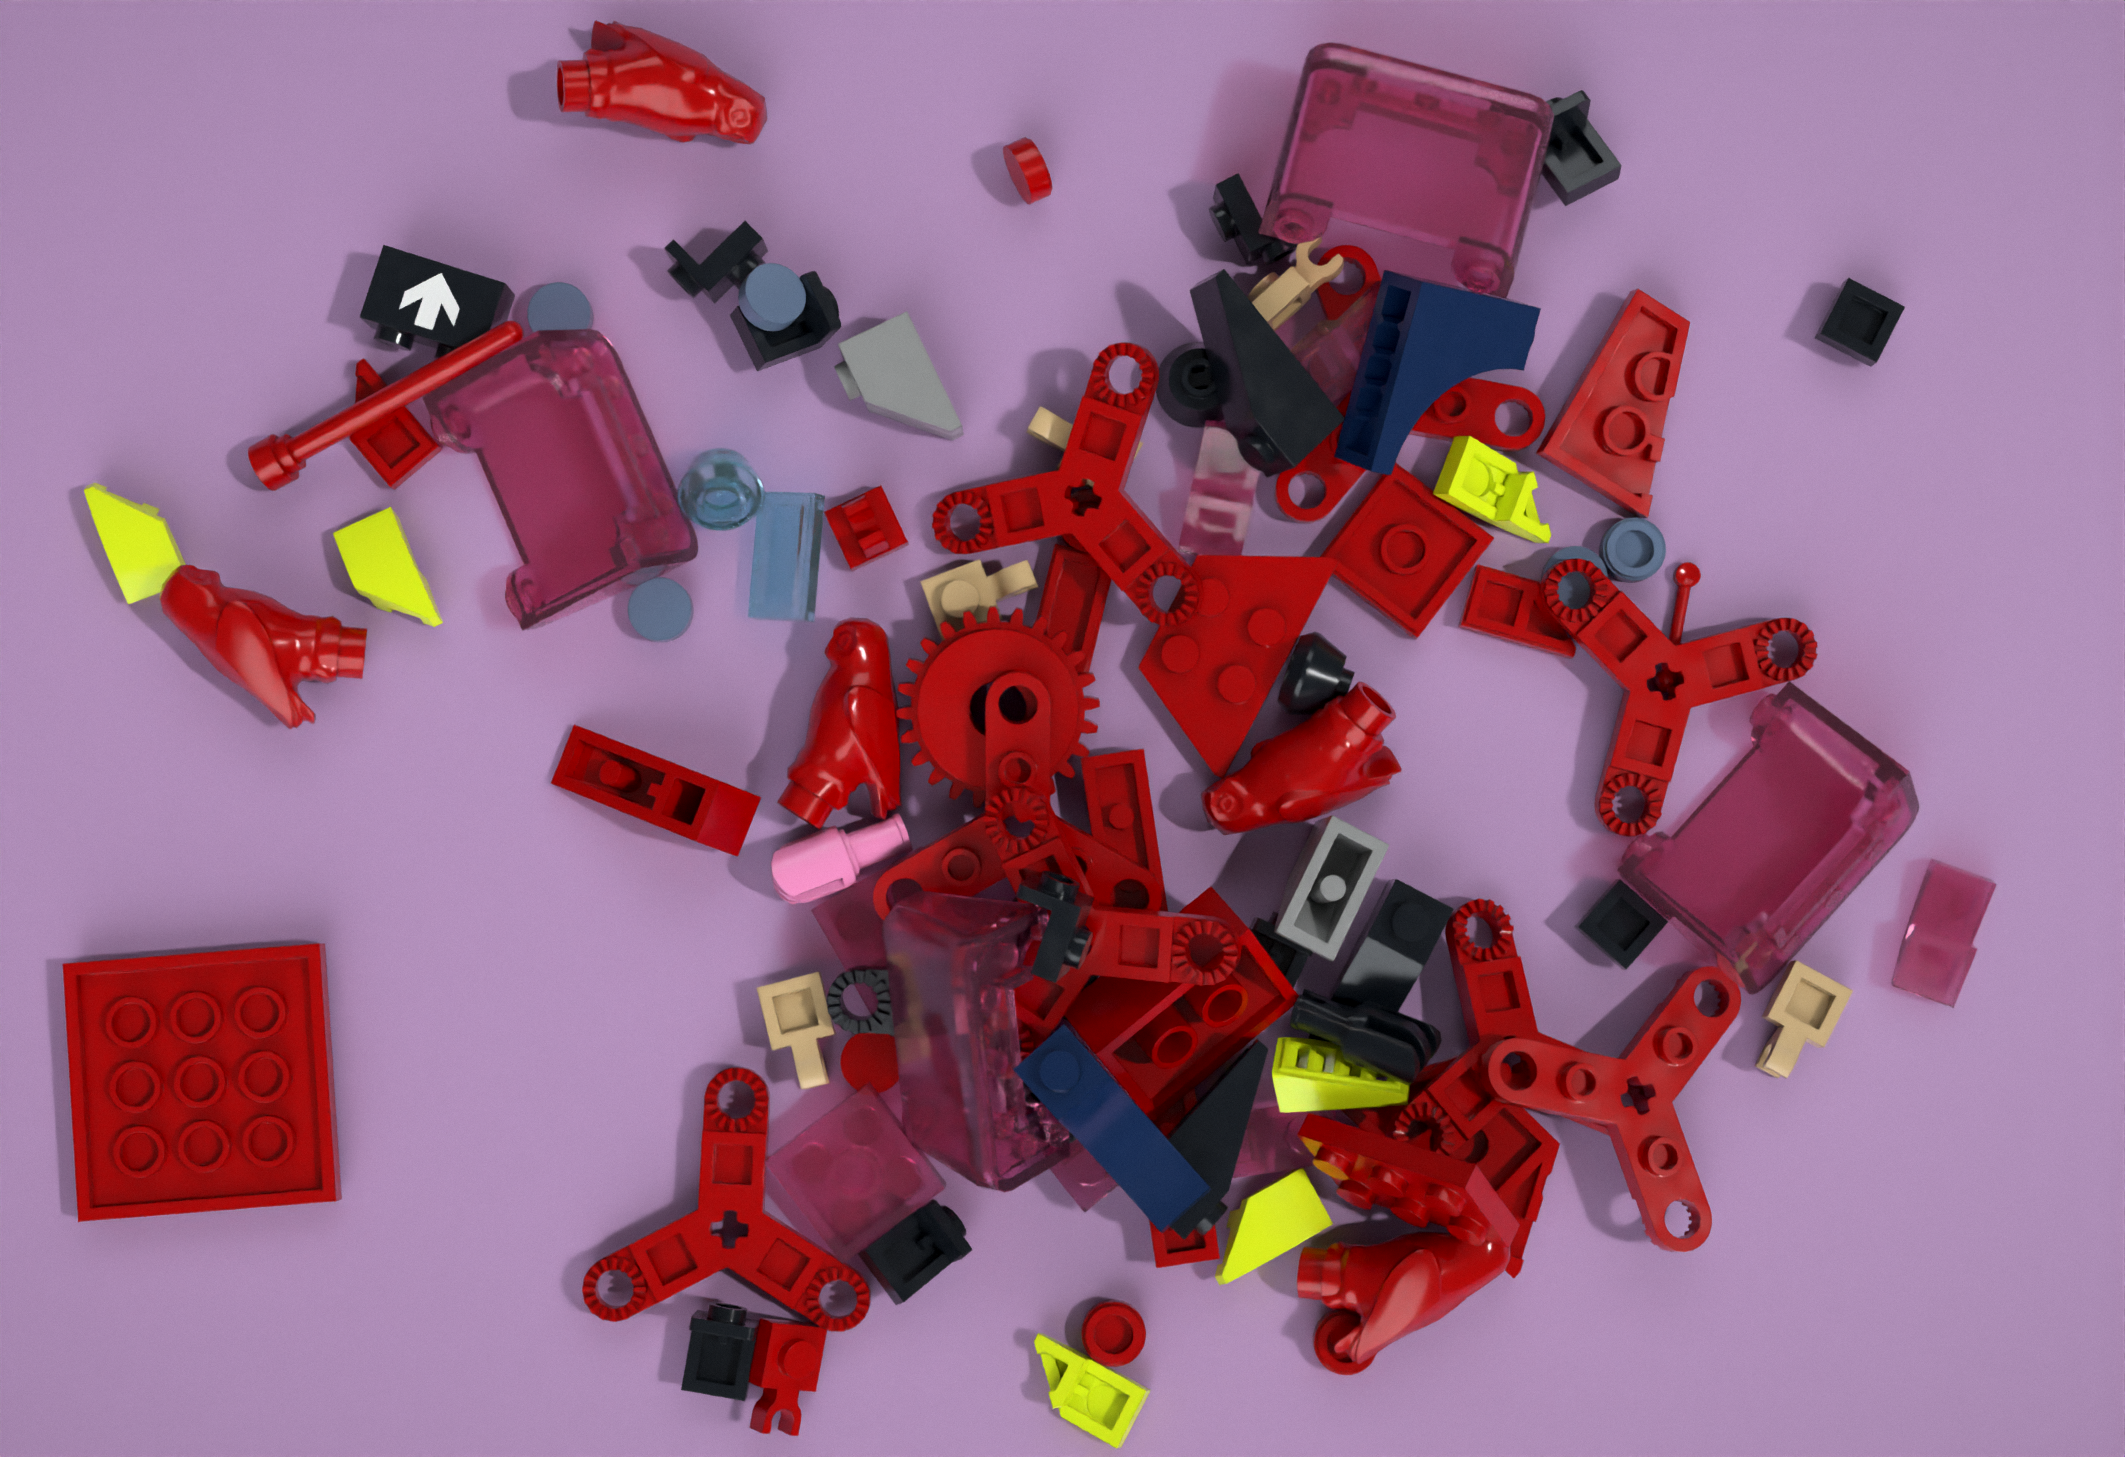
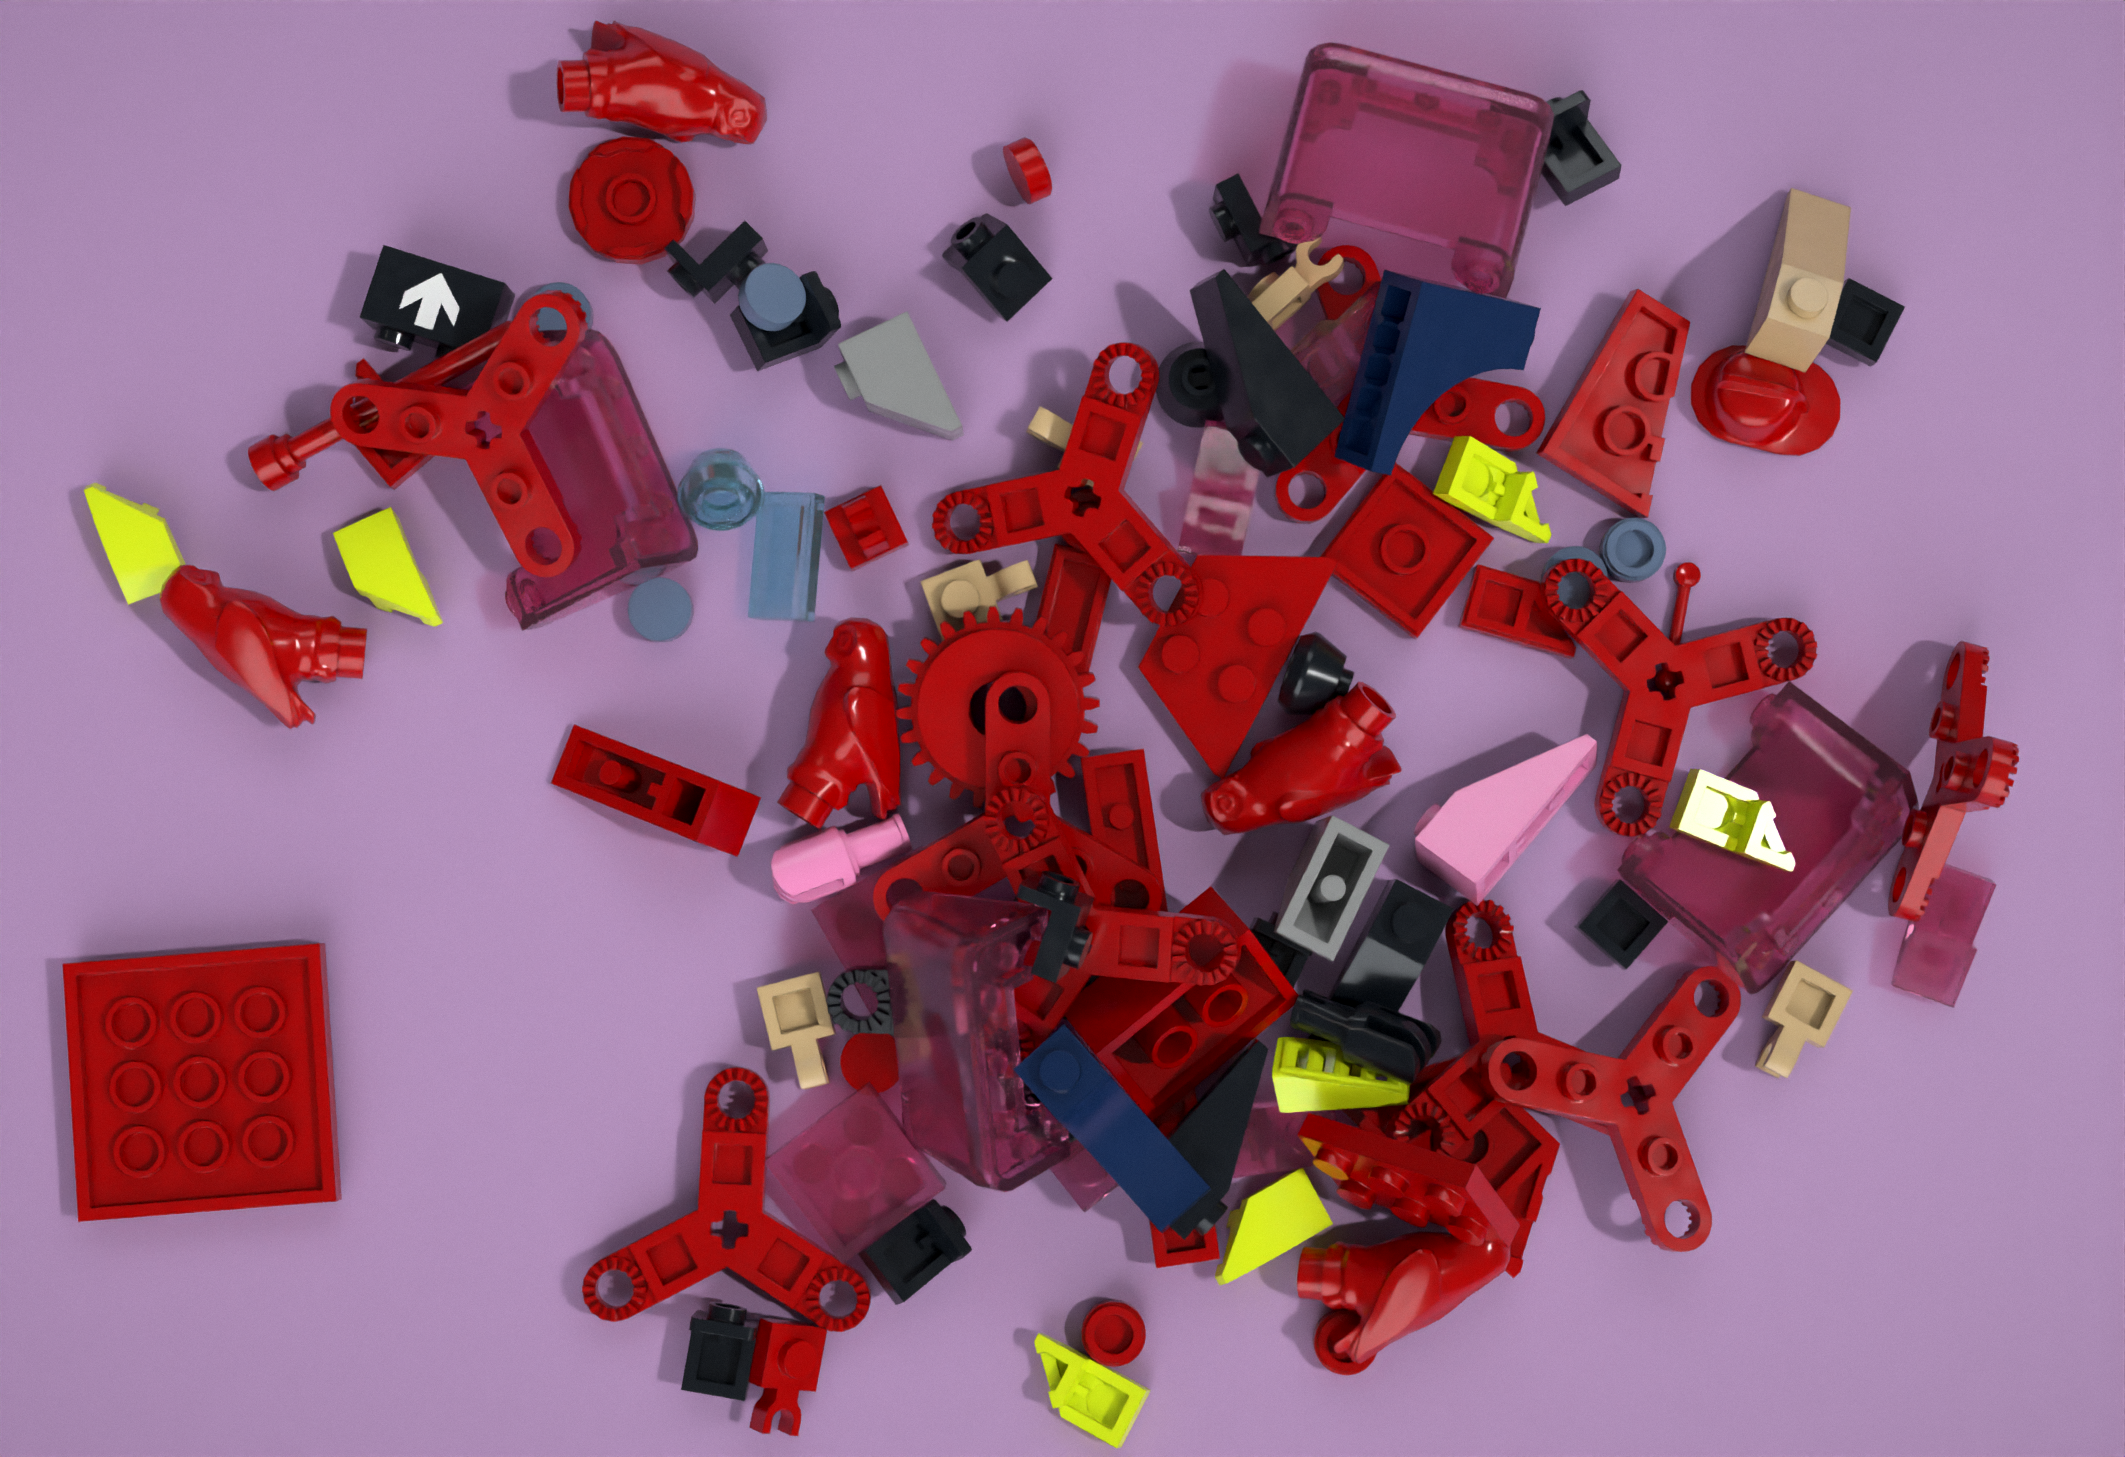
none -> red piece [330,290,588,577]
none -> red tile [568,136,696,265]
none -> black bracket [942,213,1053,322]
none -> bright pink slope [1414,734,1597,906]
none -> slope [1669,768,1795,872]
none -> red piece [1691,345,1841,456]
none -> tan slope [1745,188,1851,372]
none -> red piece [1888,641,2019,922]

